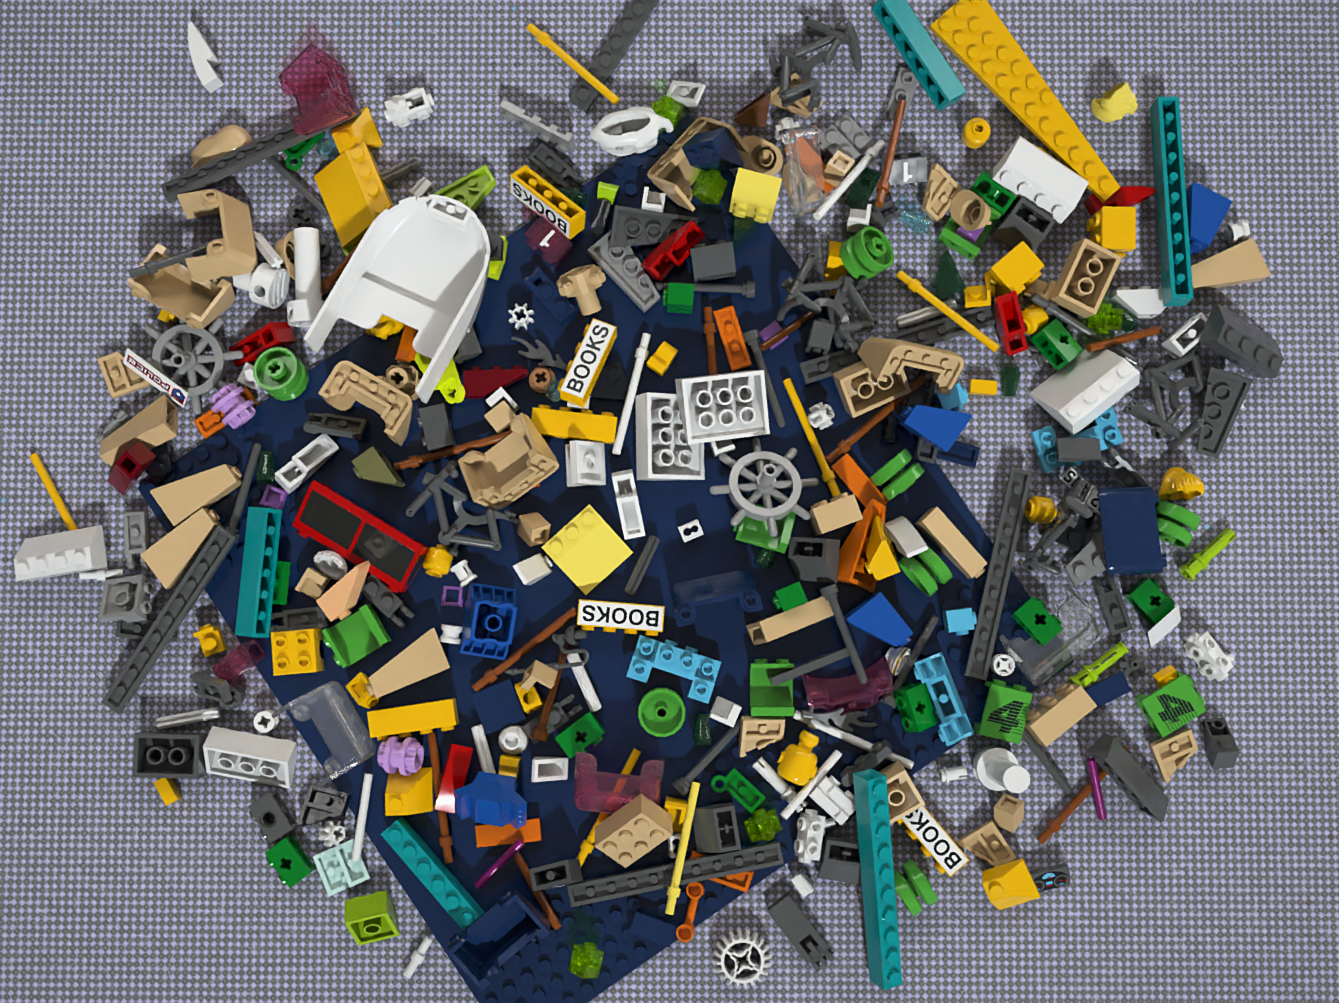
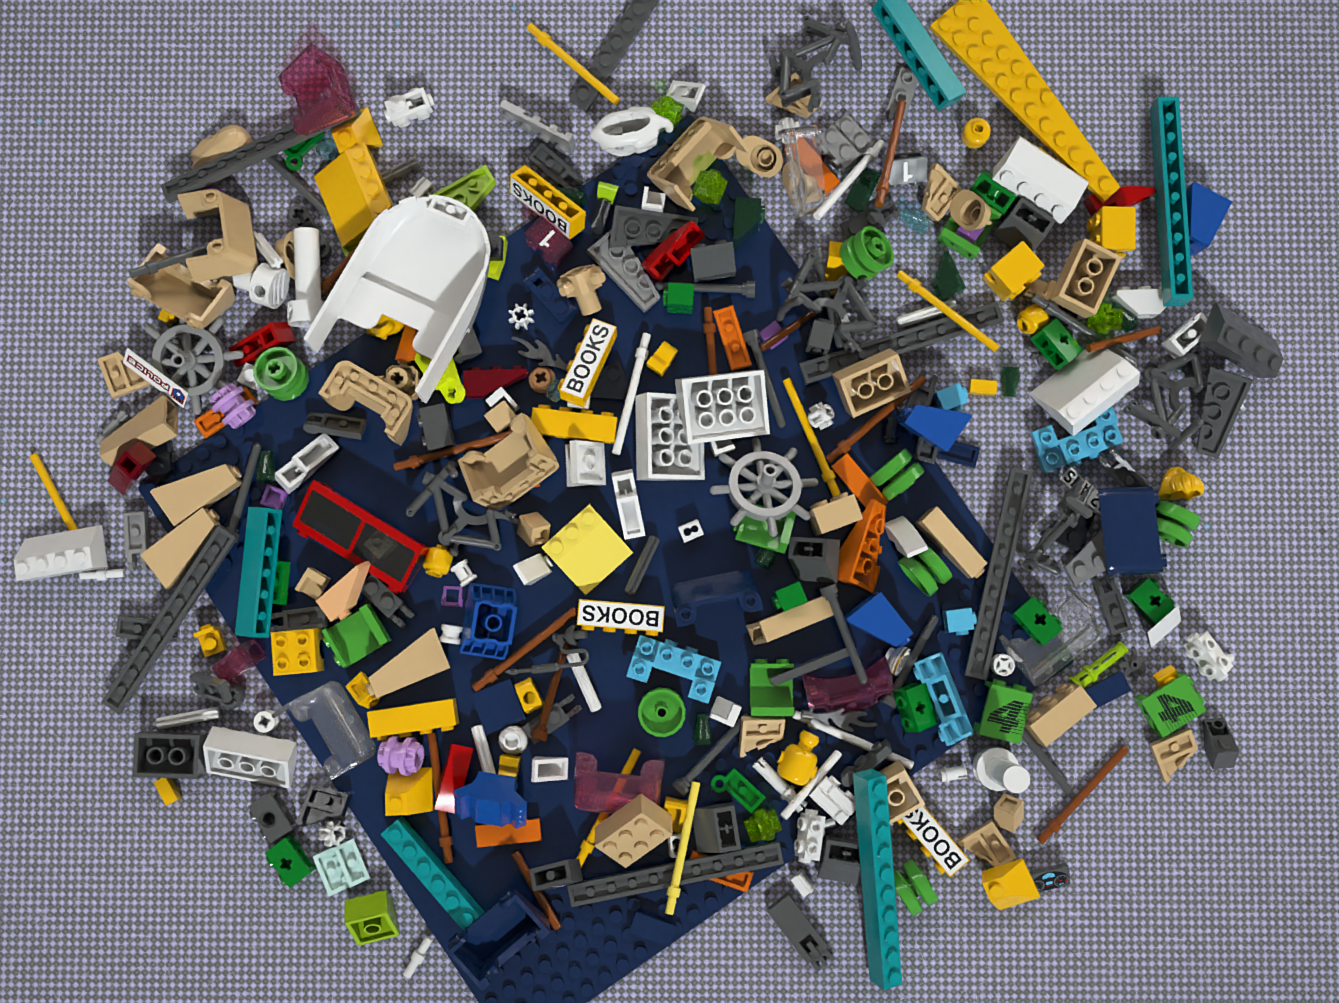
light grey plate [99,574,155,623] -> none
white slope [188,22,224,93] -> none
white hat [314,550,348,580] -> none
white bar [351,773,373,861] -> none
olive slope [352,446,405,487] -> none
magenta bar [474,838,525,890] -> none
tan panel [521,660,558,690] -> none
green brick [555,711,606,759] -> none
clear neon green brick [568,942,604,978] -> none
orange bar [676,881,705,942] -> none
dark blue slope [681,127,744,173] -> none
white gear [713,928,771,989] -> none
light yellow brick [729,168,782,223] -> none
reddish brown slope [734,89,771,127] -> none
tan panel [822,150,856,188] -> none
white panel [847,204,872,232] -> none
tan windscreen [857,337,964,395] -> none
yellow slope [865,515,901,581] -> none
yellow bracket [964,277,995,308] -> none
red slope [995,290,1028,356] -> none
yellow head [1024,496,1057,525] -> none
dark grey slope [1055,438,1102,463] -> none
dark grey slope [1086,733,1169,822] -> none
magenta bar [1087,758,1107,820] -> none
light yellow hair [1090,82,1138,123] -> none
lime pin [1178,528,1237,582] -> none
tan slope [1191,237,1271,291] -> none
white wheel [1224,219,1250,244] -> none

